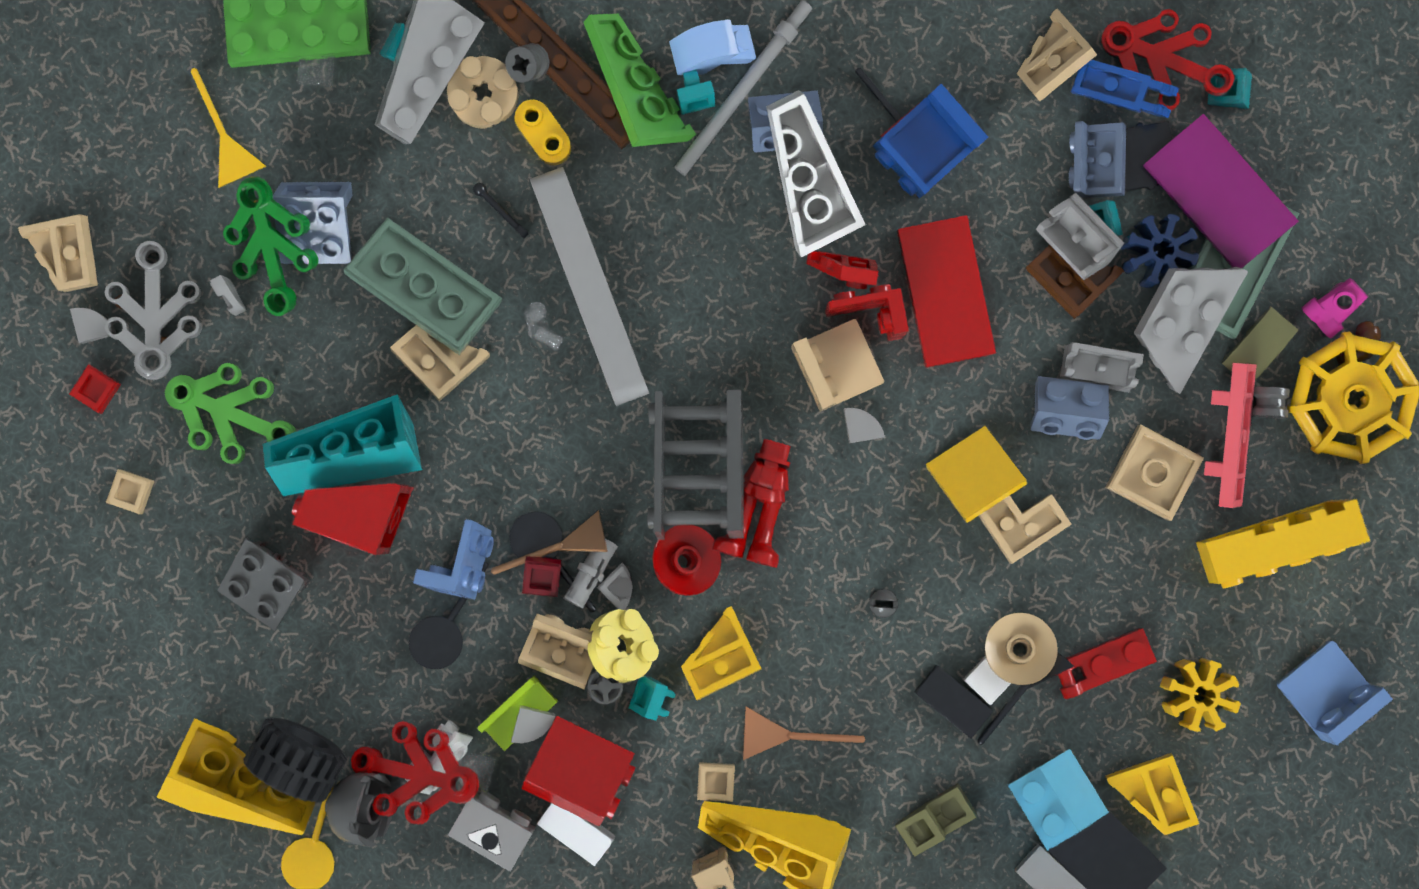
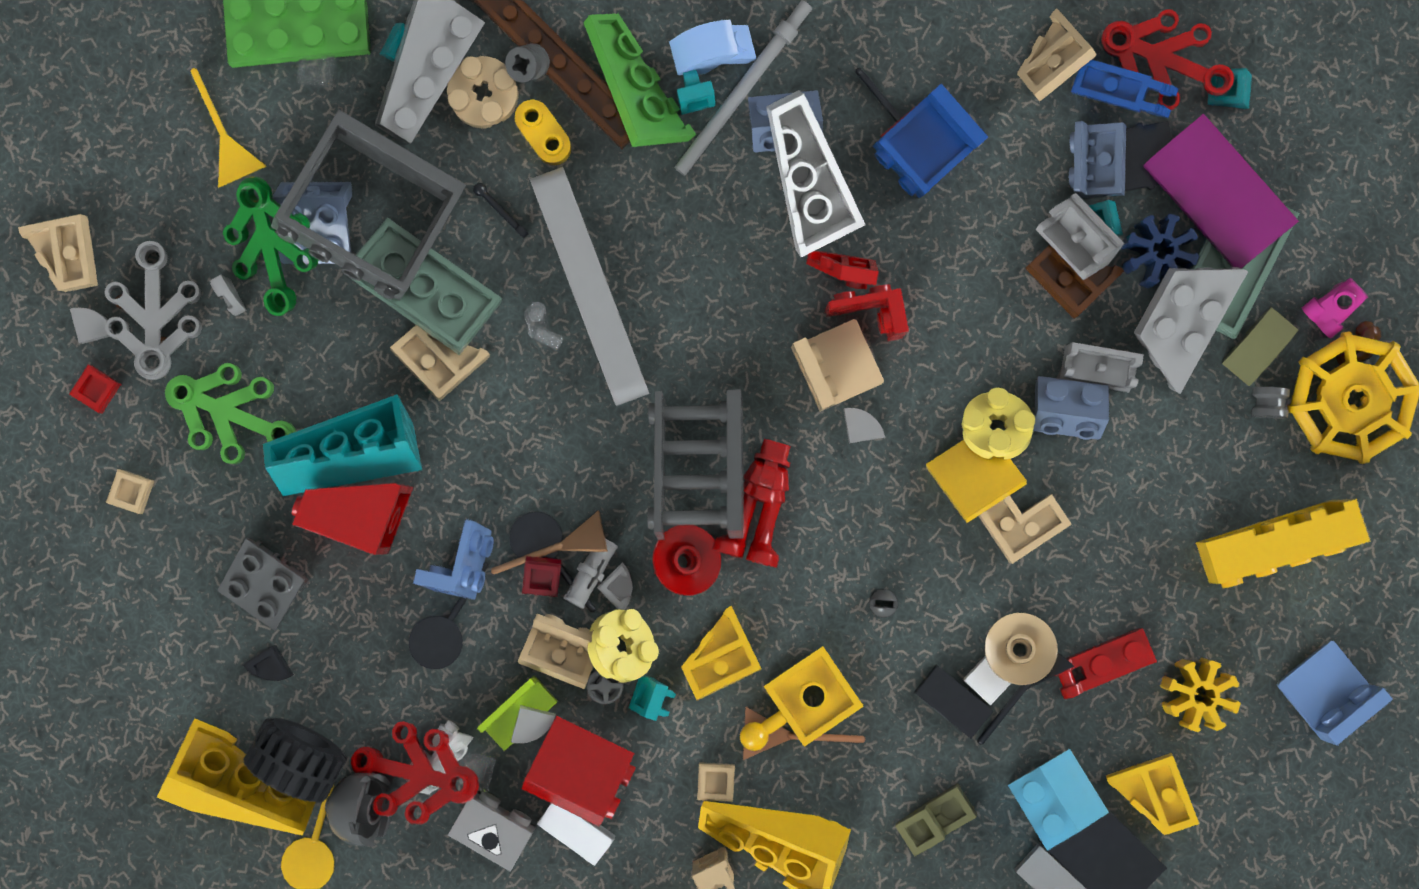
red tile [897,215,996,368] -> none
tan plate [1105,424,1204,521] -> none
coral hinge [1204,363,1257,508] -> none
none -> black tile [242,645,294,681]
none -> dark grey window [271,110,466,301]
none -> yellow plate [740,646,864,751]
none -> light yellow plate [962,388,1035,459]

